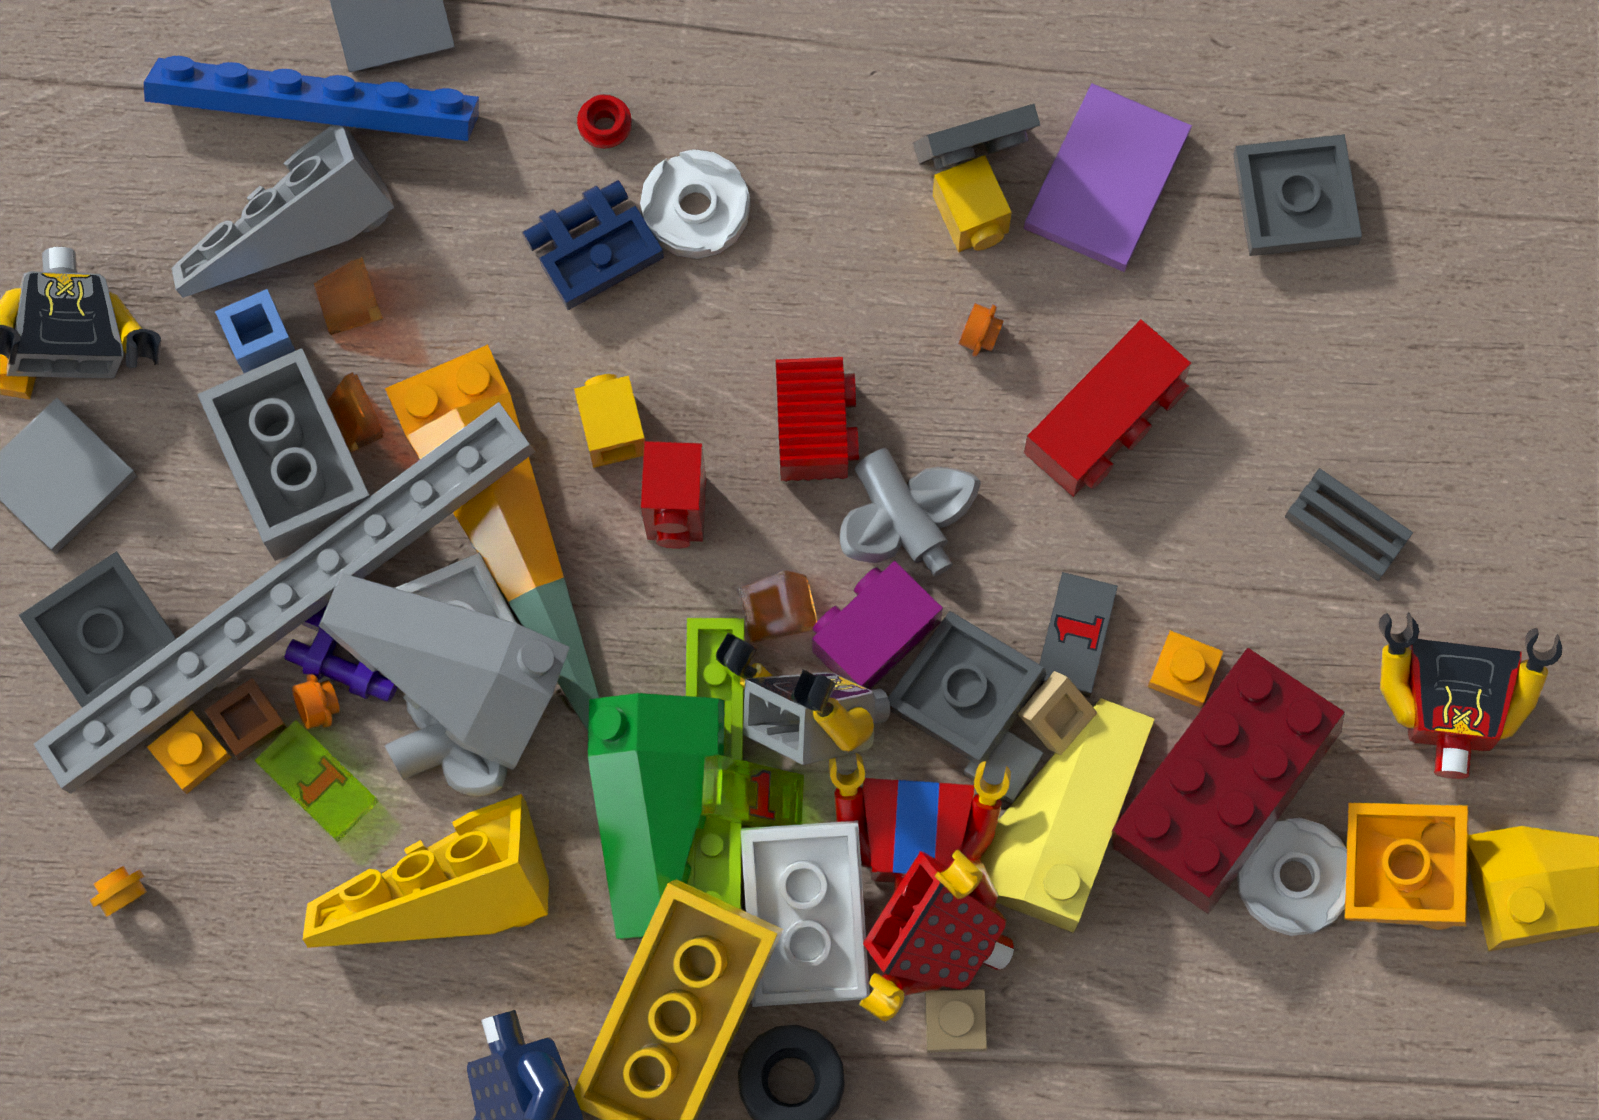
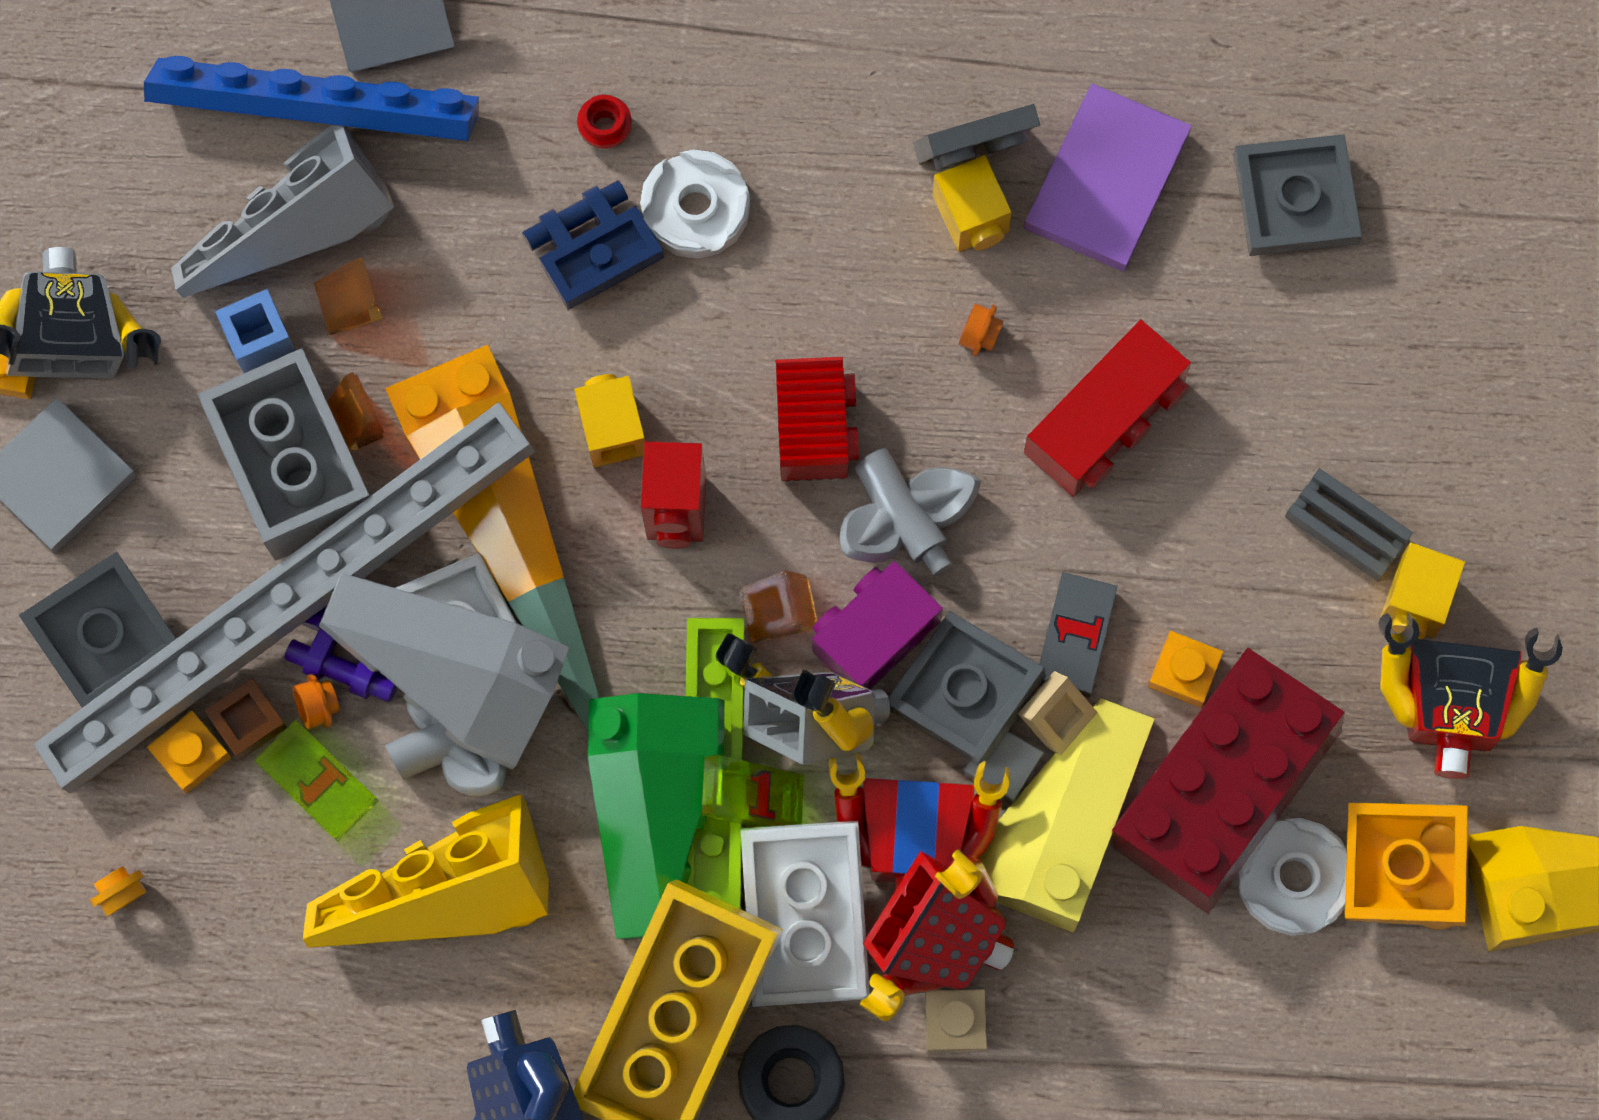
none -> yellow brick [1380,542,1465,639]

